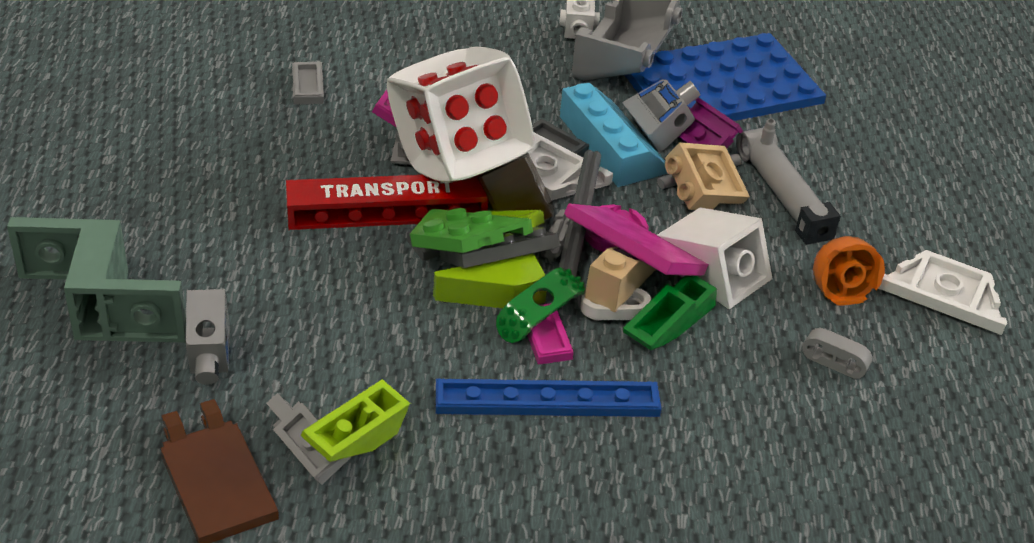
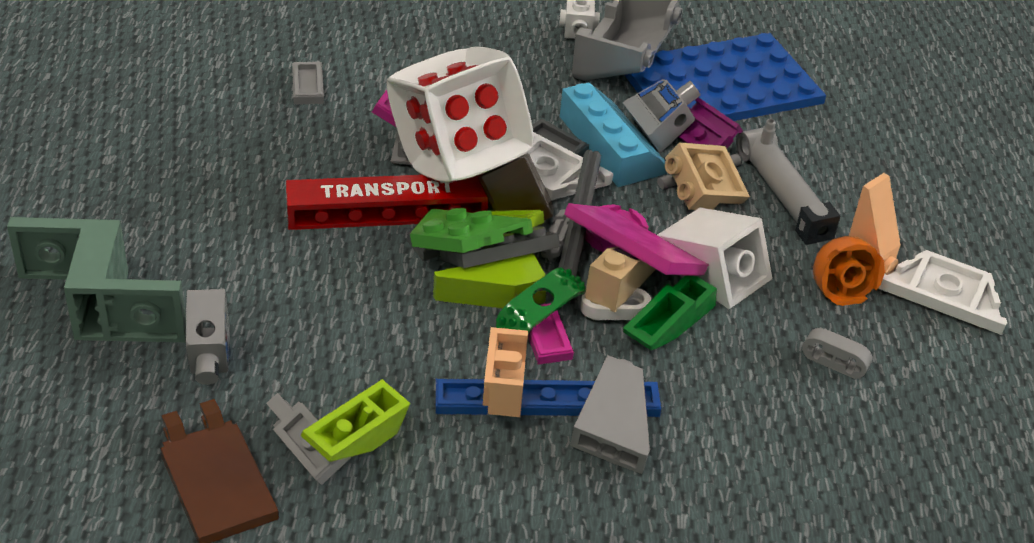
none -> light nougat window [483,327,528,417]
none -> light grey slope [570,355,650,474]
none -> light nougat slope [849,173,901,275]

